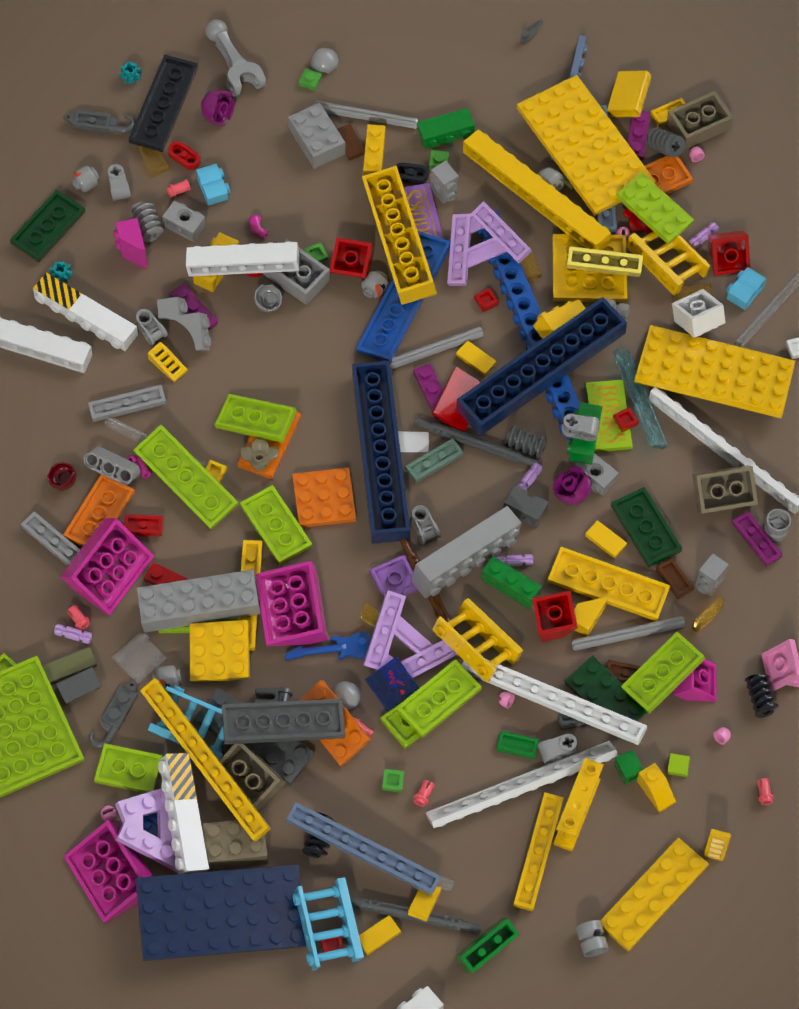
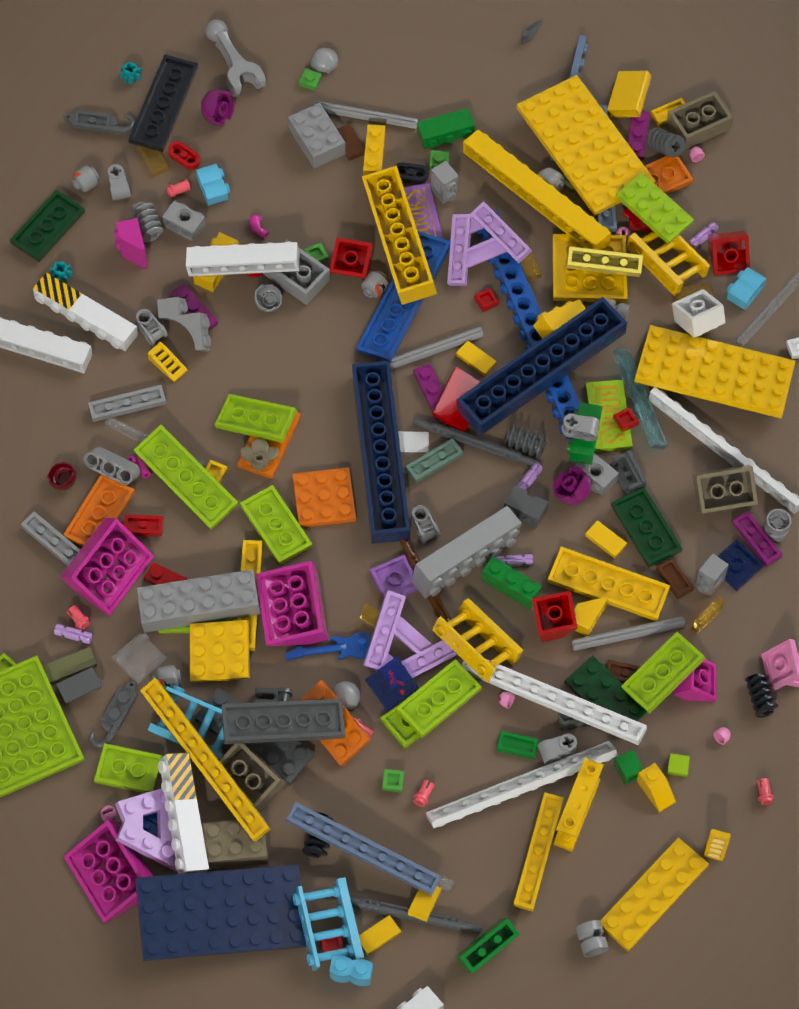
none -> medium azure brick [329,955,373,986]
none -> dark grey hinge [610,450,647,496]
none -> clear blue tile [717,539,764,591]

